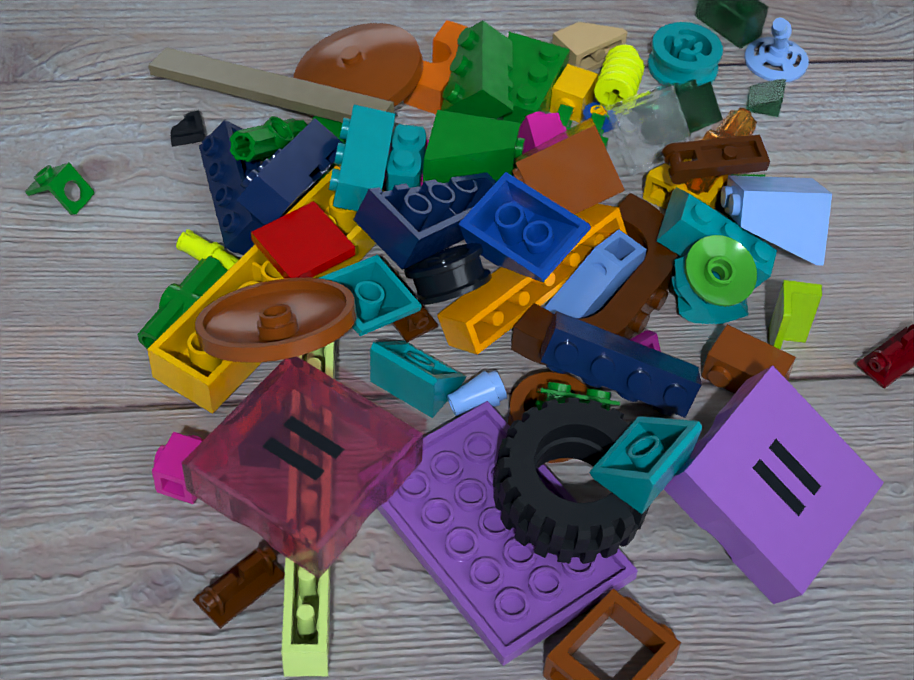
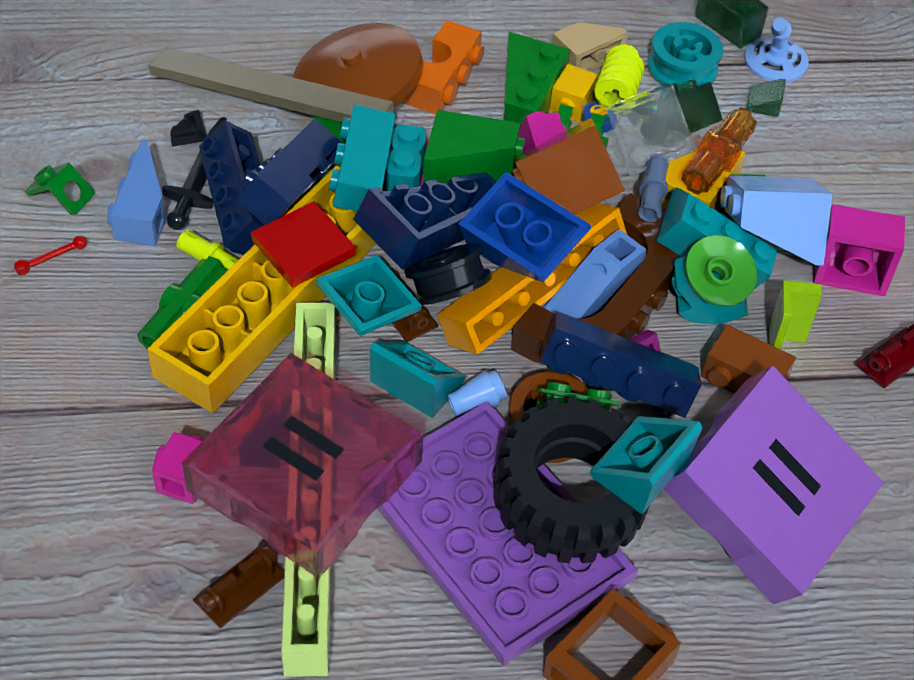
dark orange dish [195,278,357,363] -> none
green piece [229,116,307,162] -> none
green wedge [441,20,513,119] -> none
reddish brown plate [662,134,770,184] -> none
none -> red hinge [14,236,87,275]
none -> medium blue slope [107,140,166,246]
none -> black sword [162,117,227,230]
none -> sand blue pin [638,155,669,222]
none -> dark pink brick [813,204,906,296]

